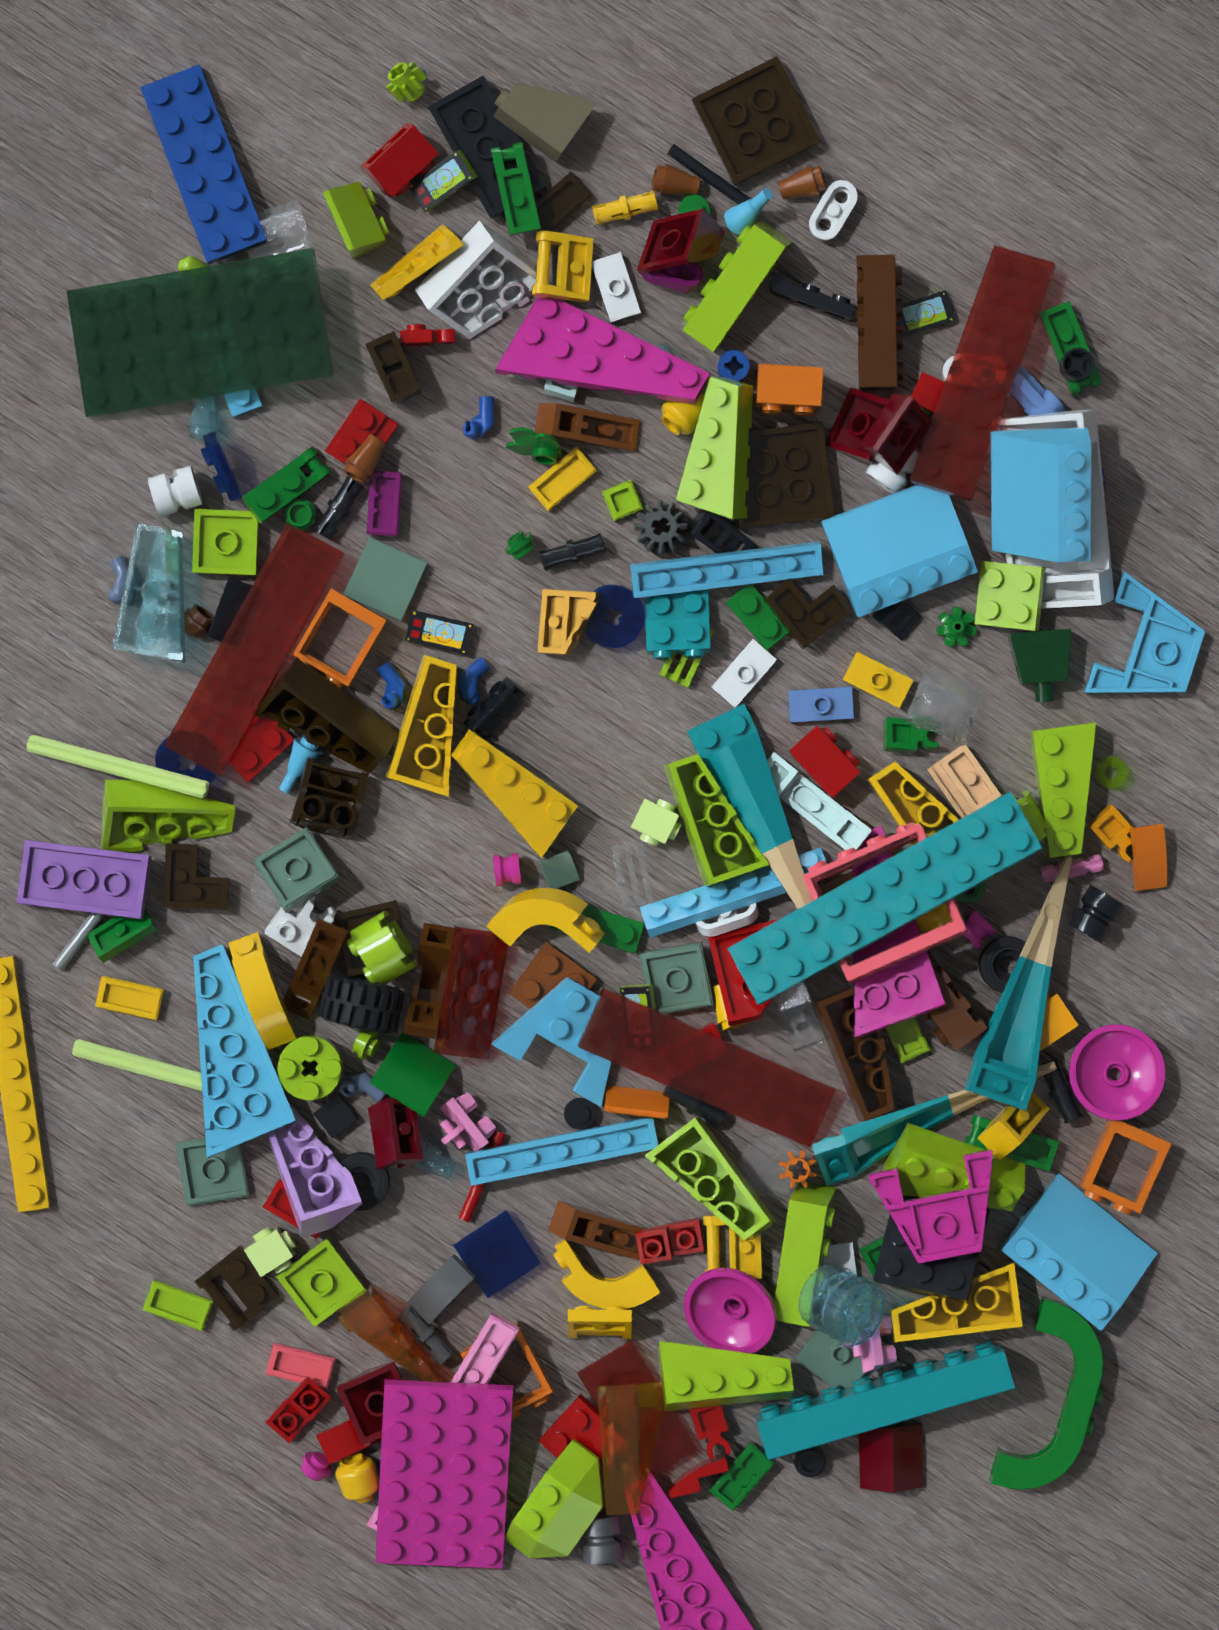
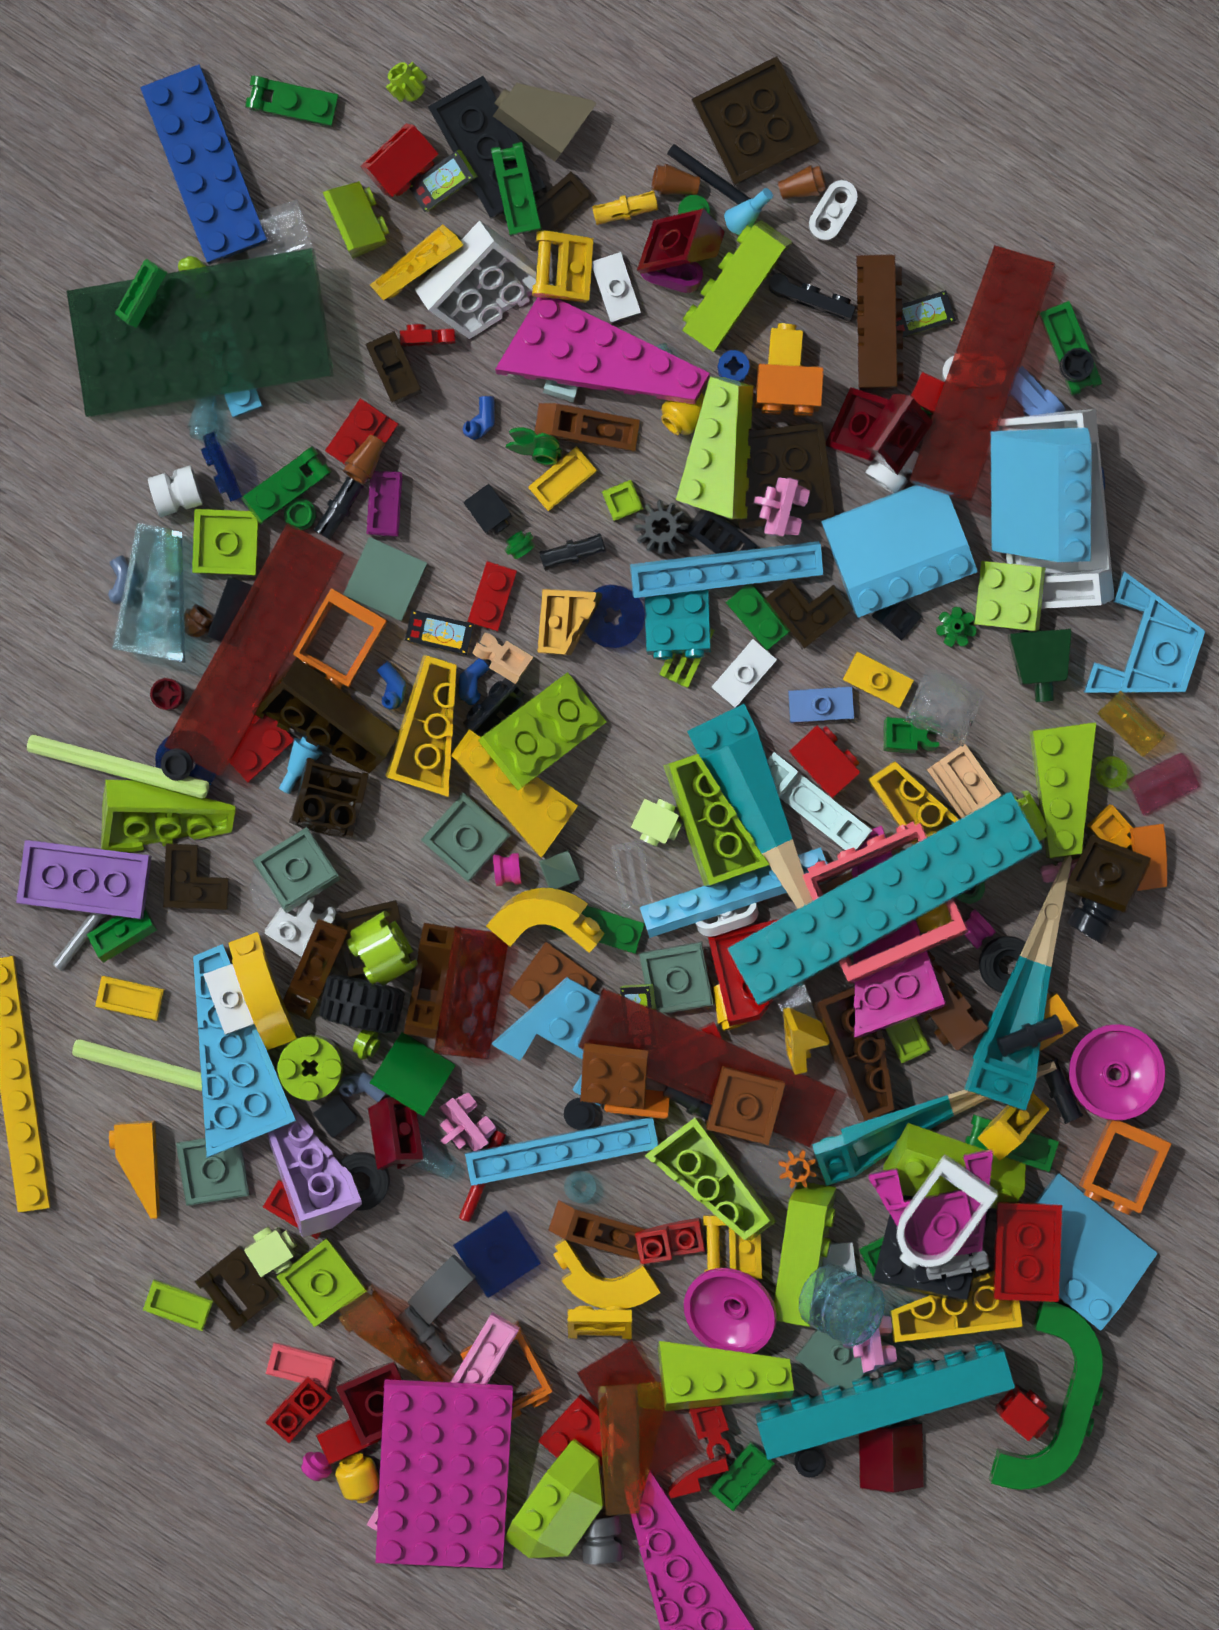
none -> light orange slope [109,1121,160,1219]
none -> green plate [115,259,167,328]
none -> dark red wheel [150,678,185,710]
none -> black plate [161,748,193,781]
none -> white plate [203,964,255,1035]
none -> green plate [245,76,339,127]
none -> sand green plate [421,792,511,882]
none -> black brick [463,483,512,535]
none -> red plate [467,561,517,632]
none -> light nougat plate [472,633,533,684]
none -> lime piece [478,672,607,791]
none -> clear light blue plate [564,1171,596,1203]
none -> dark orange plate [580,1043,649,1109]
none -> dark orange plate [706,1066,785,1145]
none -> bright pink hips [754,477,810,537]
none -> yellow brick [768,323,803,366]
none -> yellow slope [783,1007,830,1075]
none -> white window [897,1154,998,1269]
none -> light grey axle [925,1250,989,1280]
none -> red plate [993,1202,1062,1302]
none -> red brick [994,1384,1050,1442]
none -> black pin [996,1014,1064,1058]
none -> dark brown plate [1066,835,1151,913]
none -> clear yellow plate [1097,690,1166,757]
none -> clear pink slope [1126,753,1200,815]

